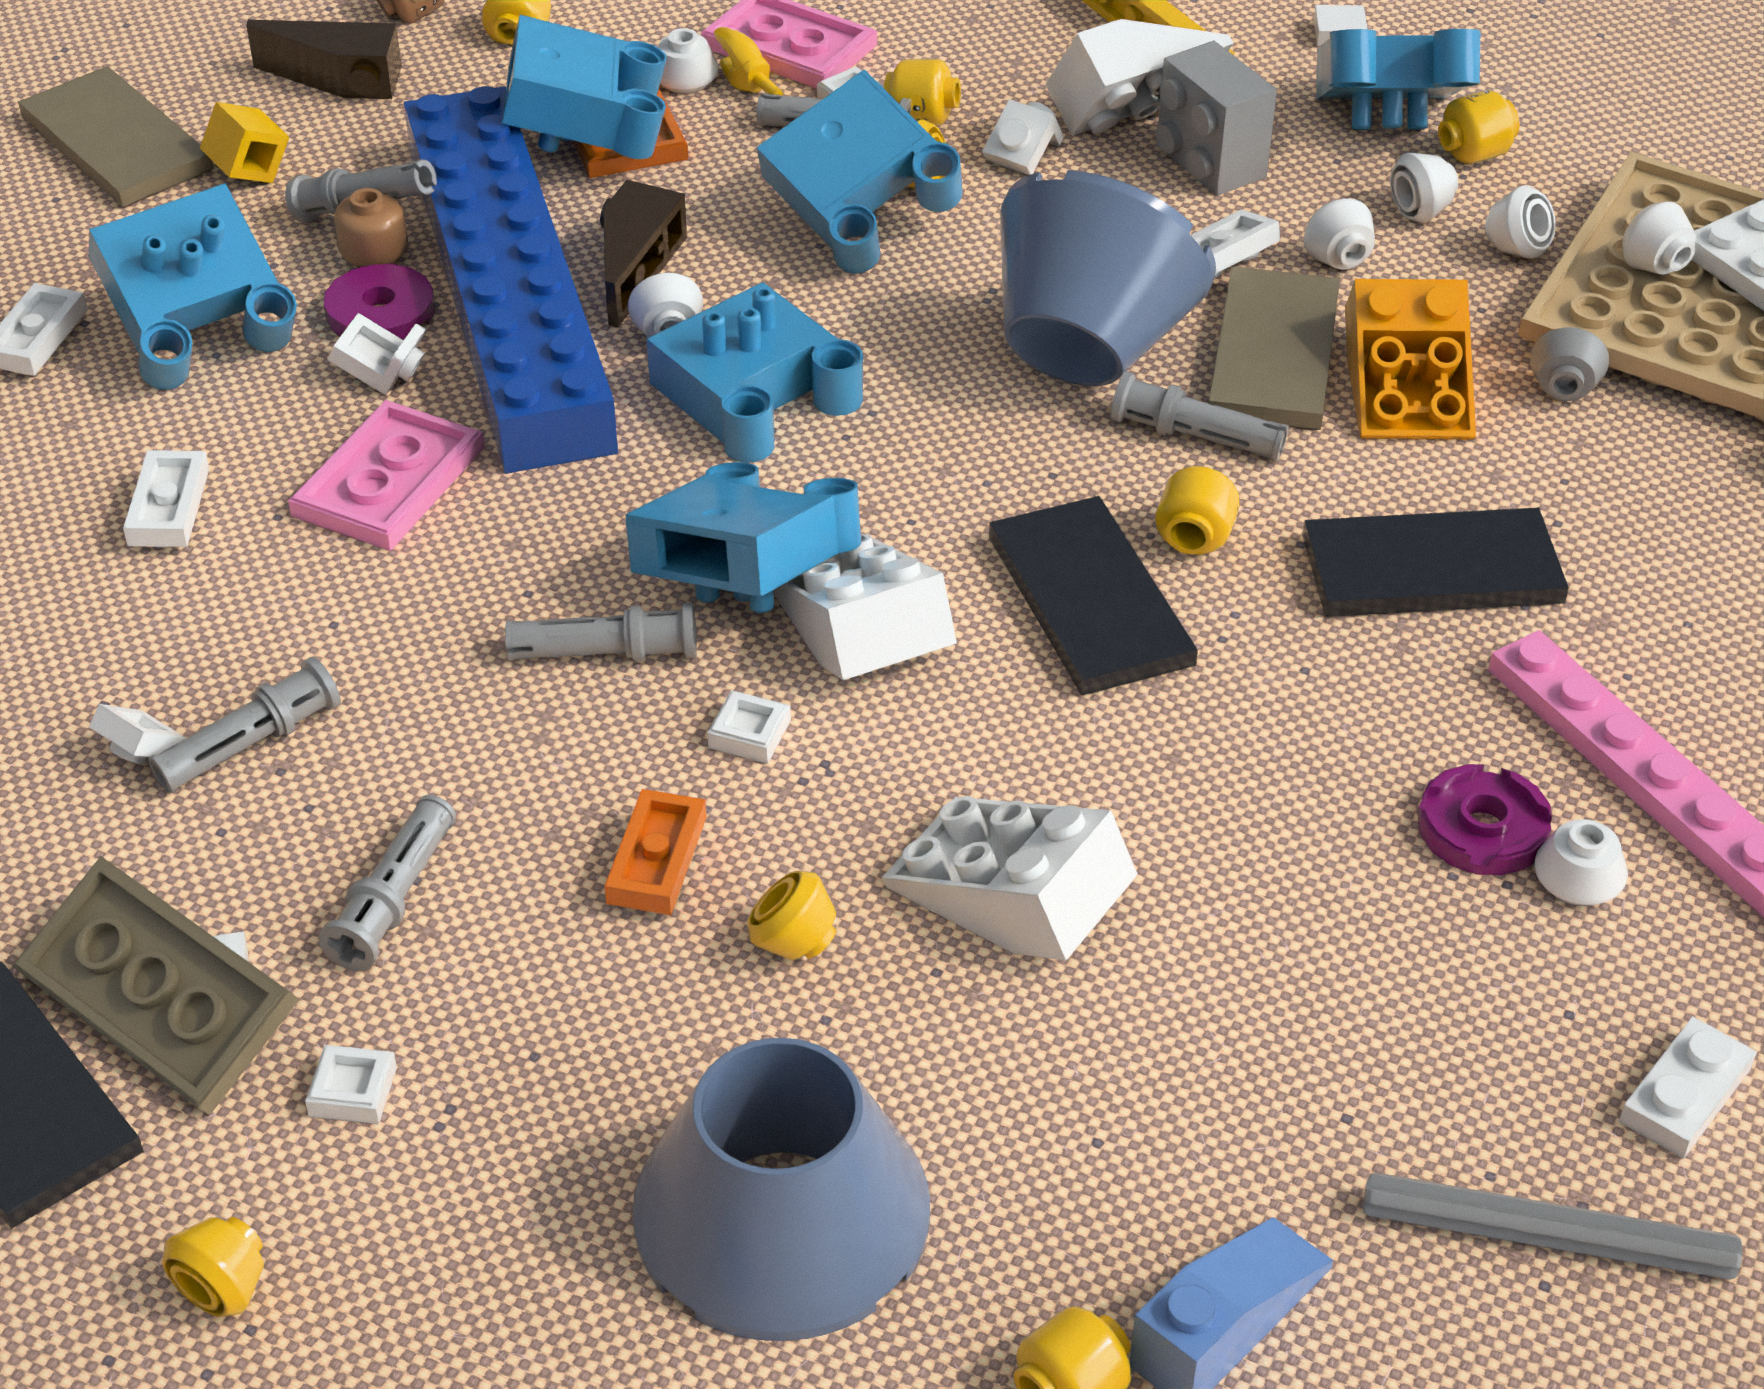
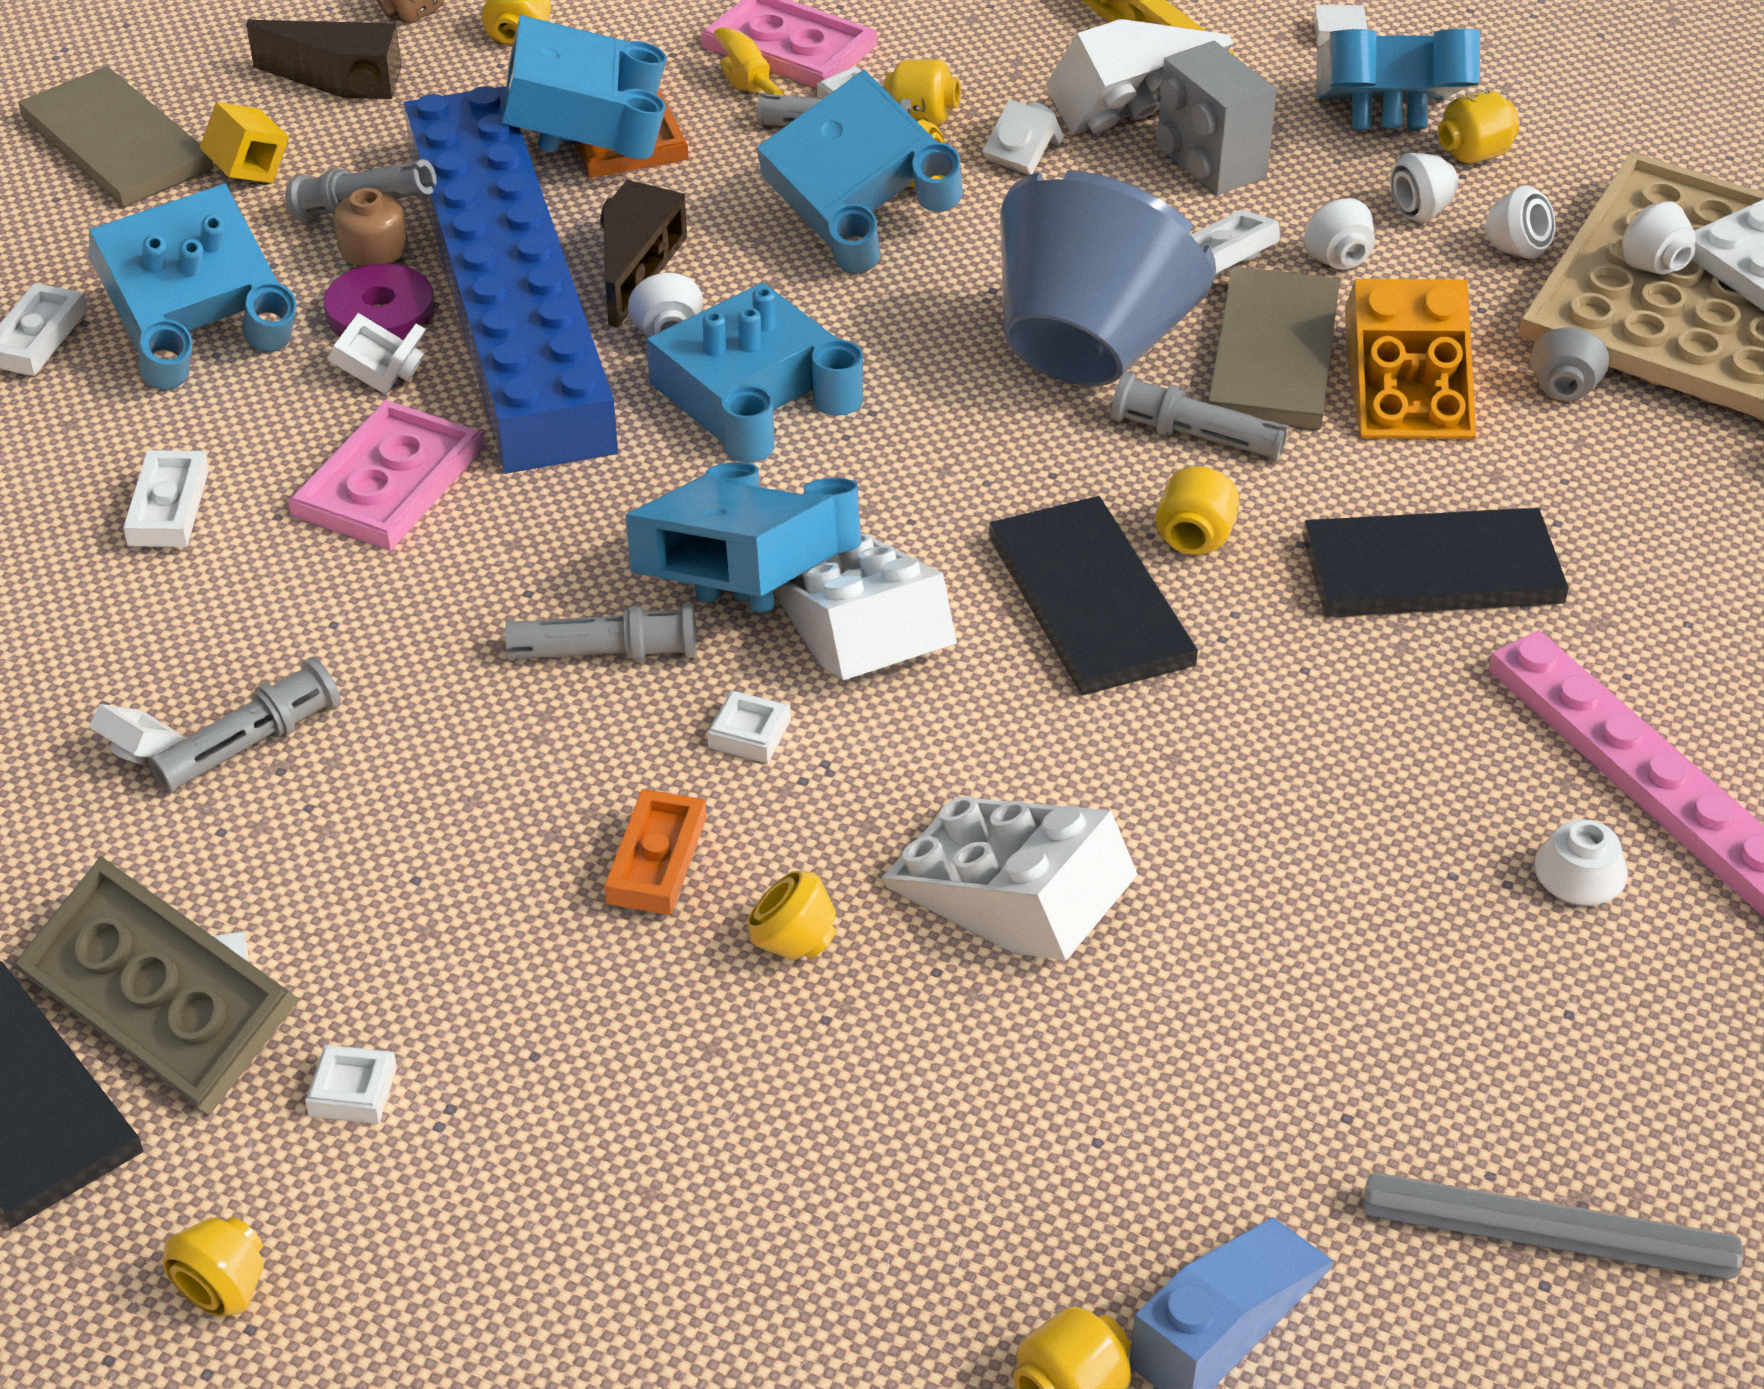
light grey pin [318,795,456,971] -> none
sand blue cone [633,1038,930,1341] -> none
white cone [658,28,719,94] -> none
magenta tile [1418,764,1552,876] -> none
white plate [1619,1016,1757,1159] -> none

